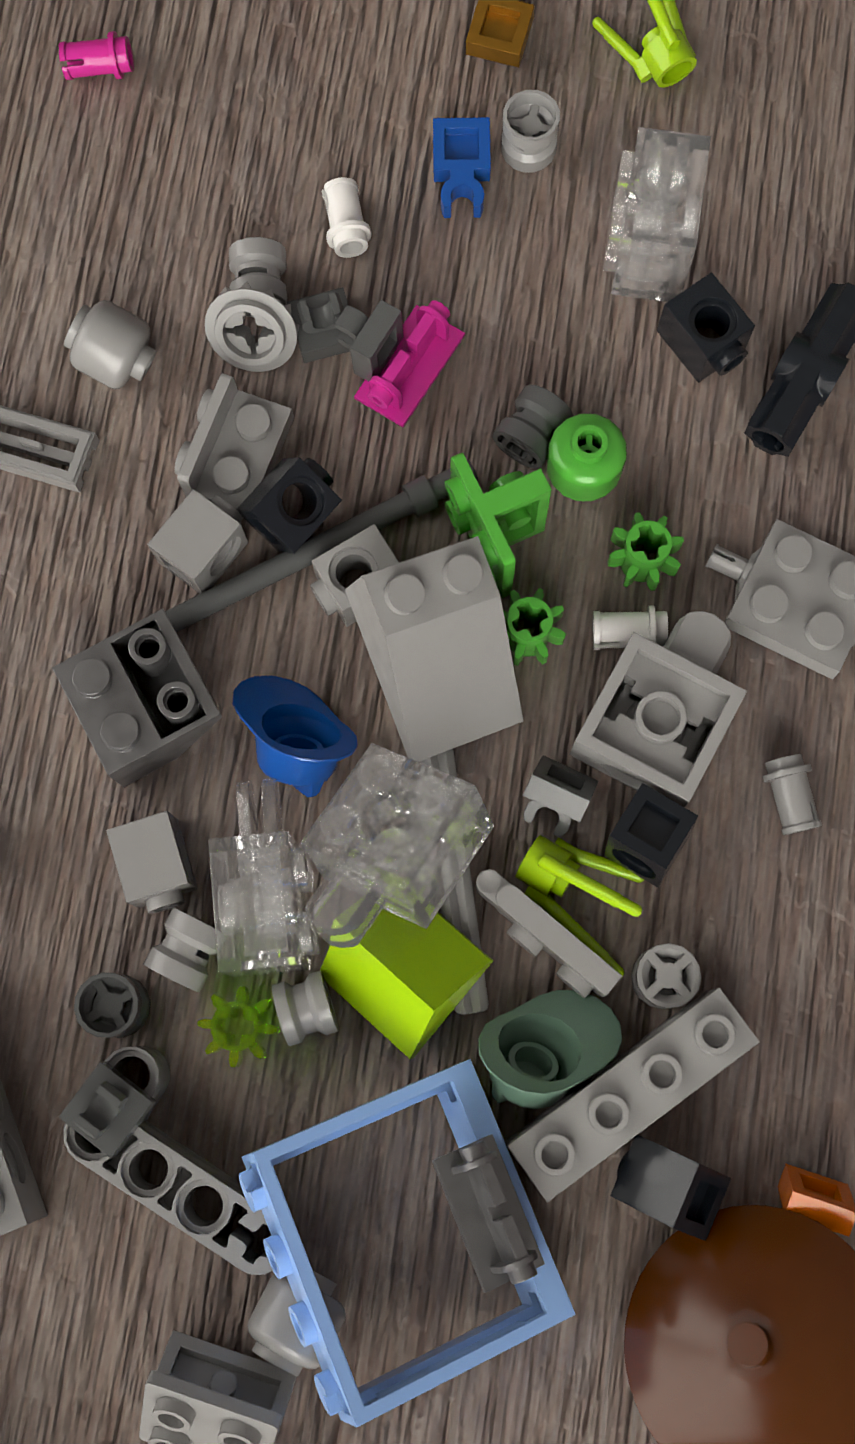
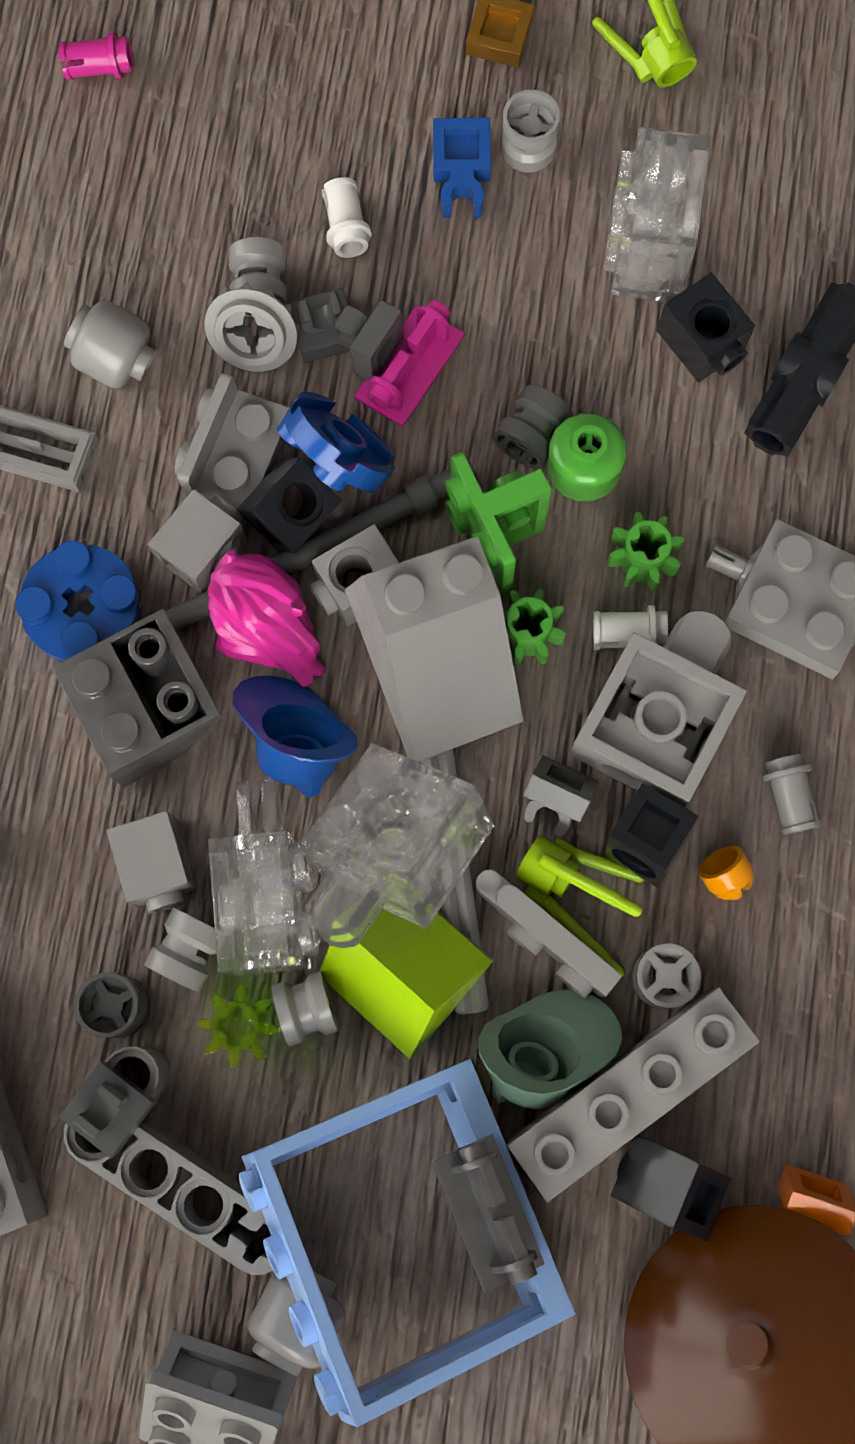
none -> blue plate [15,541,142,662]
none -> dark pink hair [208,550,326,688]
none -> blue plate [277,392,395,493]
none -> light orange hinge [698,846,754,901]

